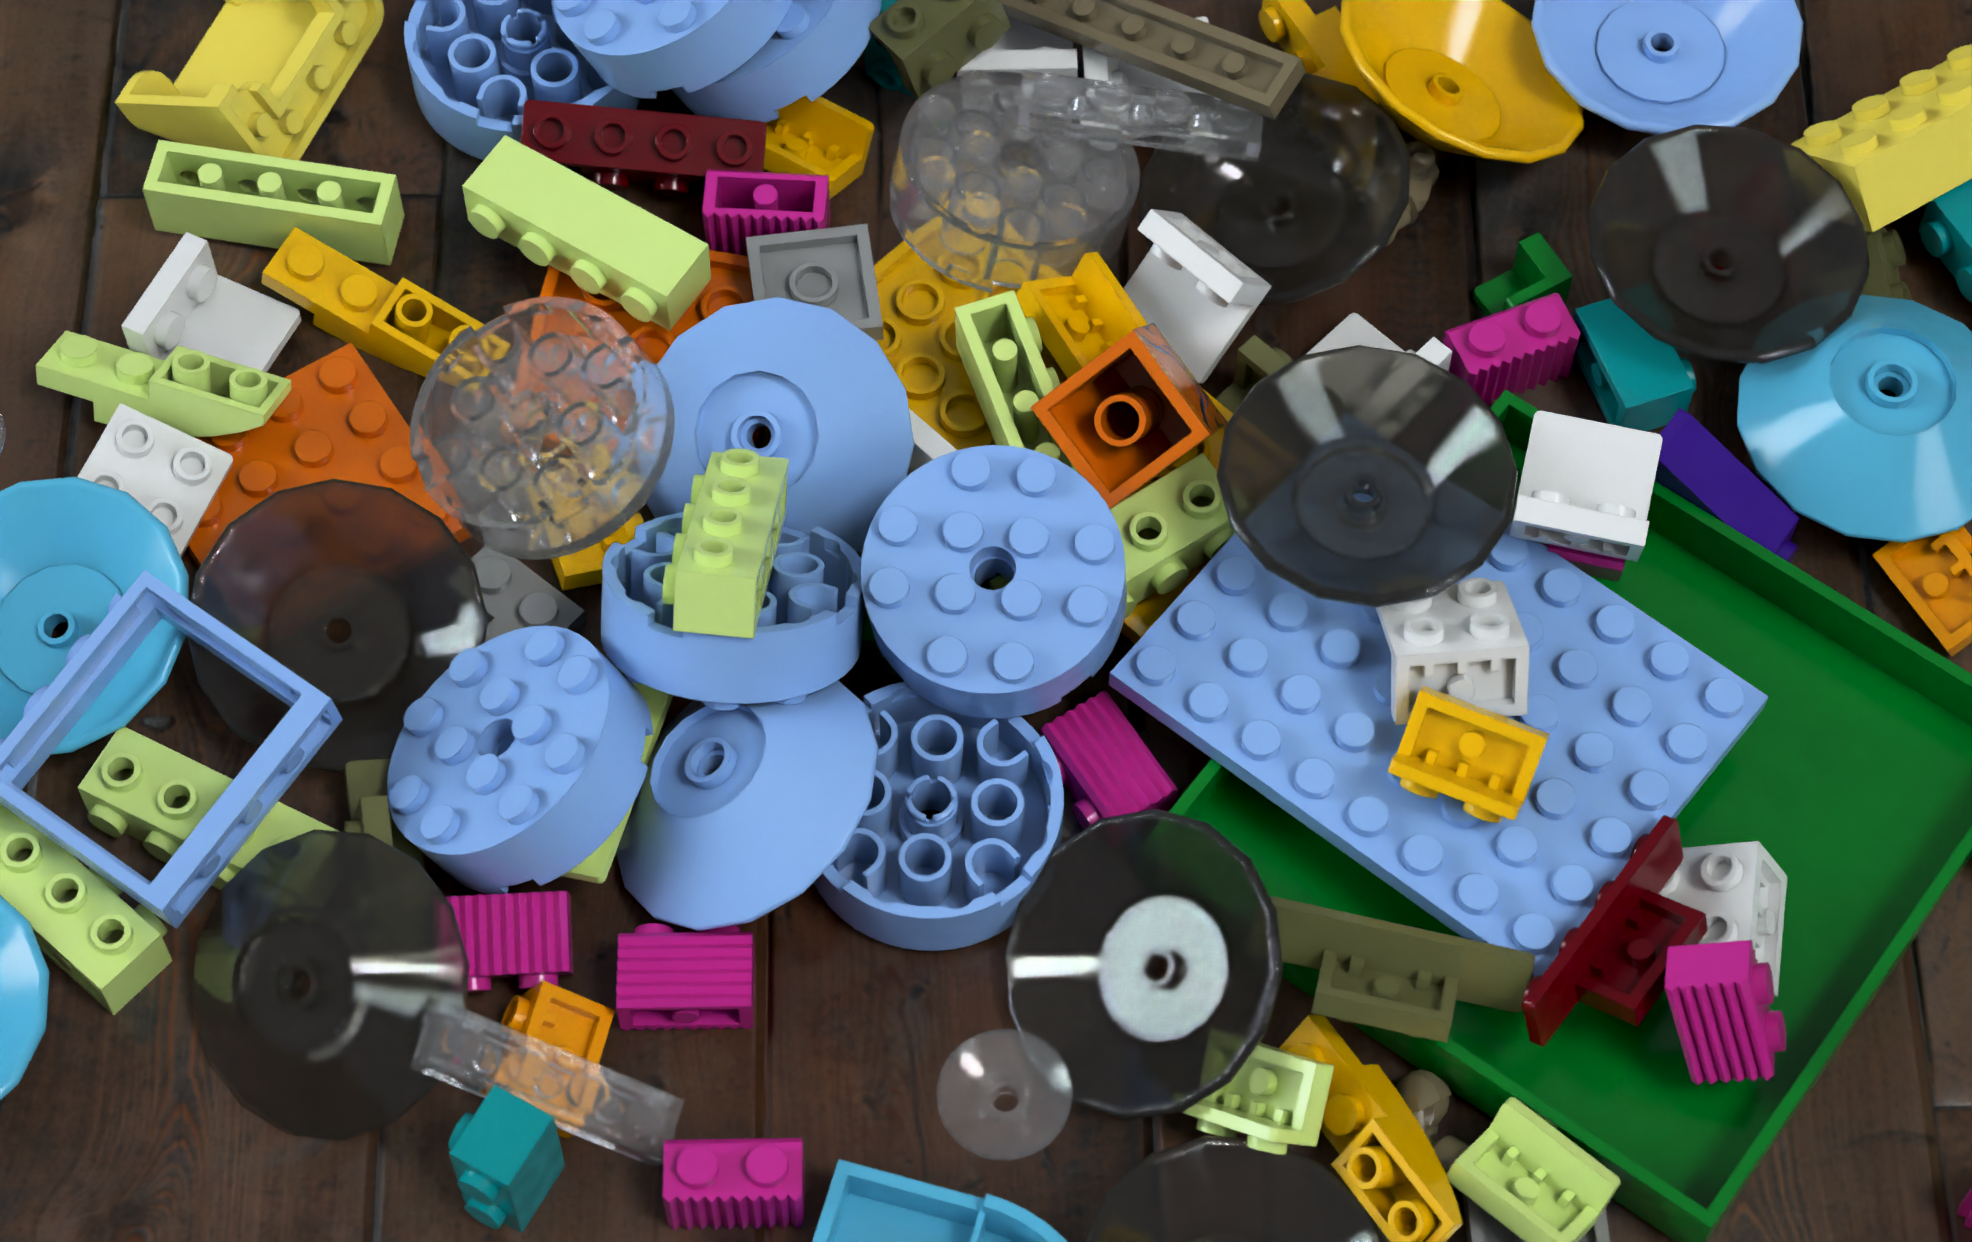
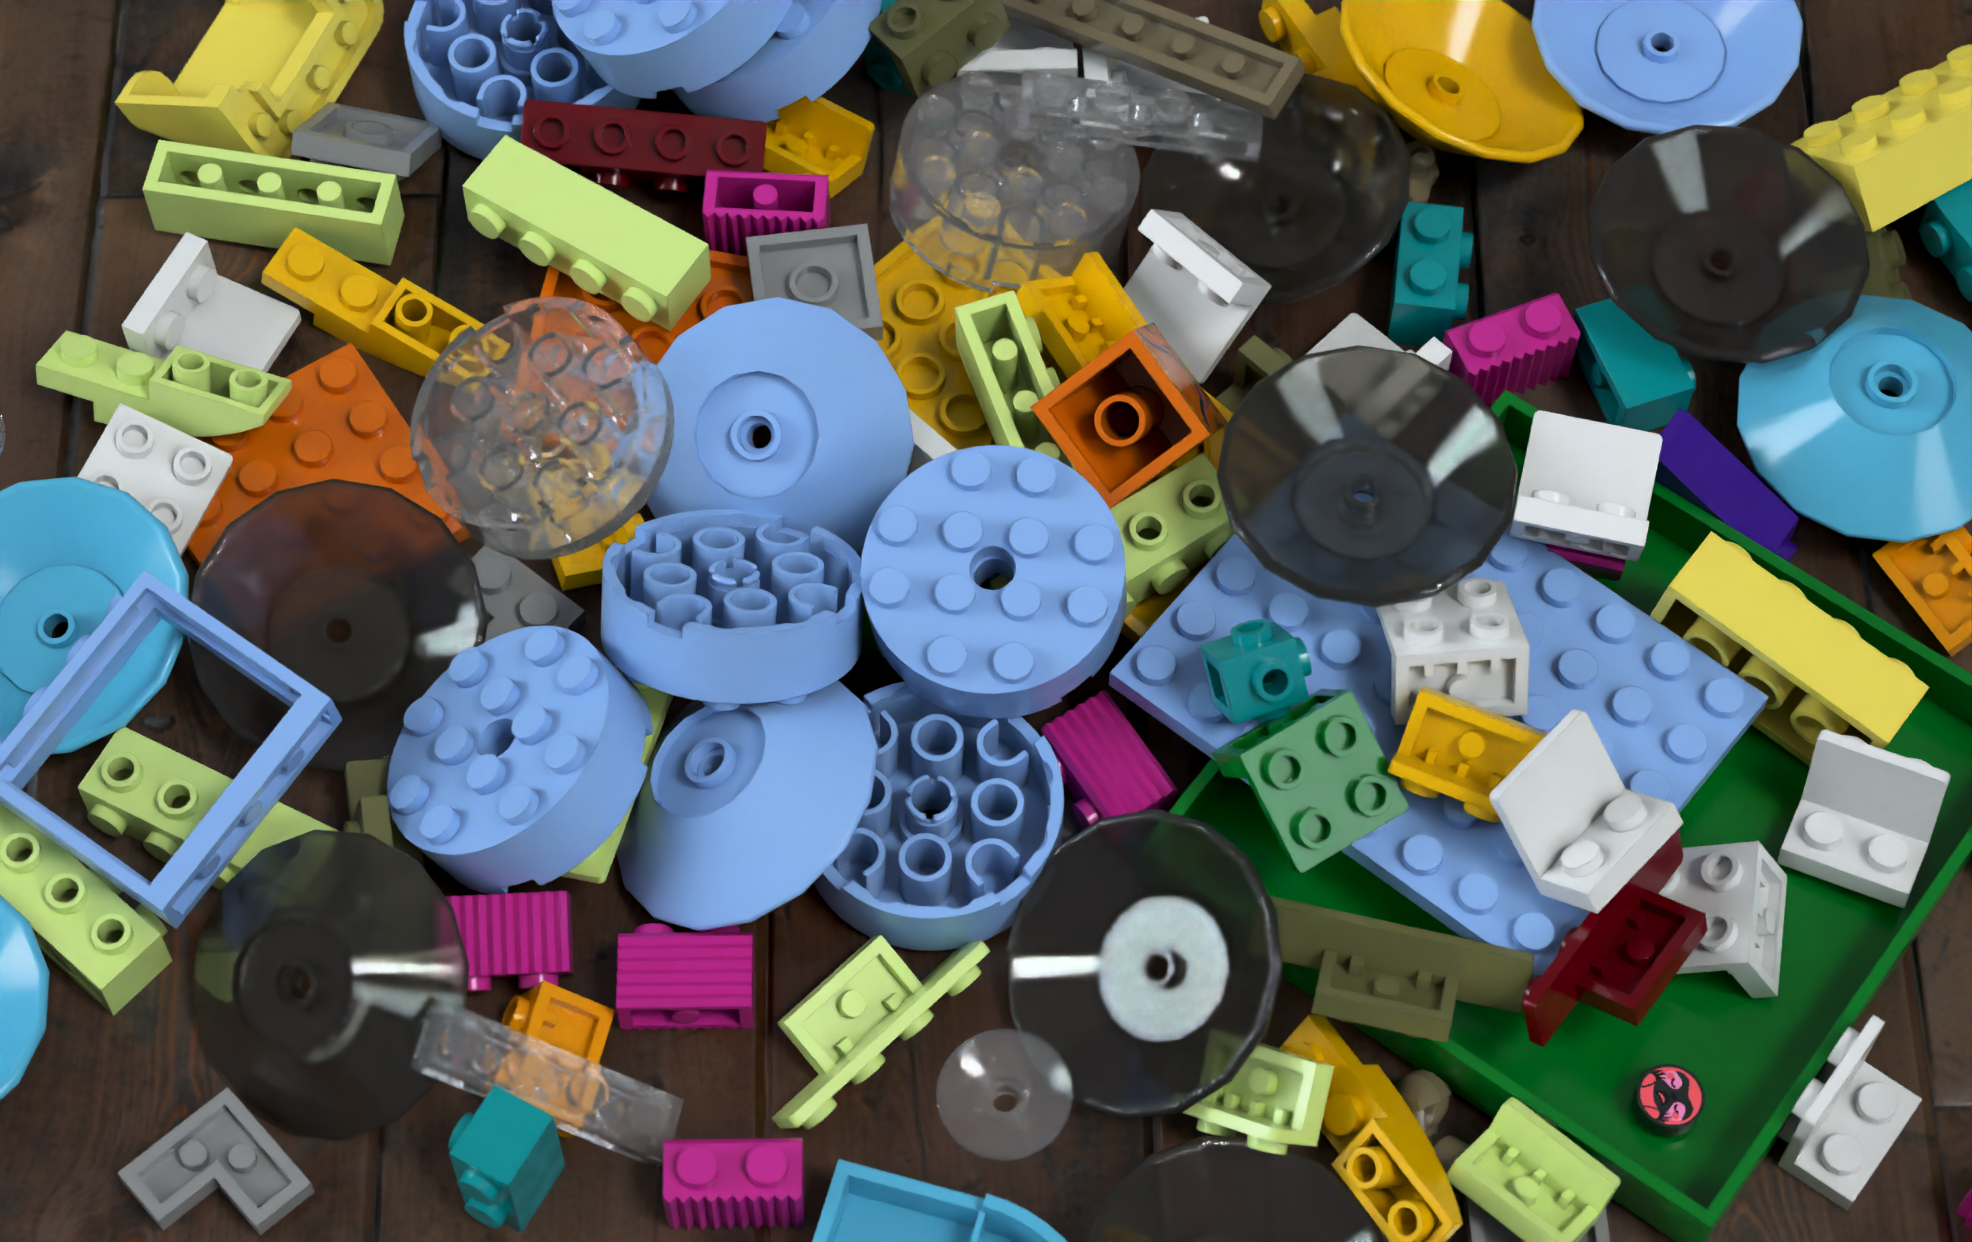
yellowish green brick [662,448,789,639] -> none
green panel [1473,232,1573,316] -> none
dark pink brick [1665,940,1786,1085] -> none
none -> light grey plate [118,1087,315,1236]
none -> light grey plate [291,102,442,181]
none -> yellowish green bracket [772,935,990,1130]
none -> teal brick [1200,619,1312,724]
none -> bracket [1211,689,1409,872]
none -> teal brick [1387,201,1473,347]
none -> white bracket [1490,709,1683,914]
none -> tile [1633,1064,1705,1137]
none -> light yellow brick [1650,531,1929,767]
none -> white bracket [1777,730,1951,909]
none -> white bracket [1778,1014,1922,1211]

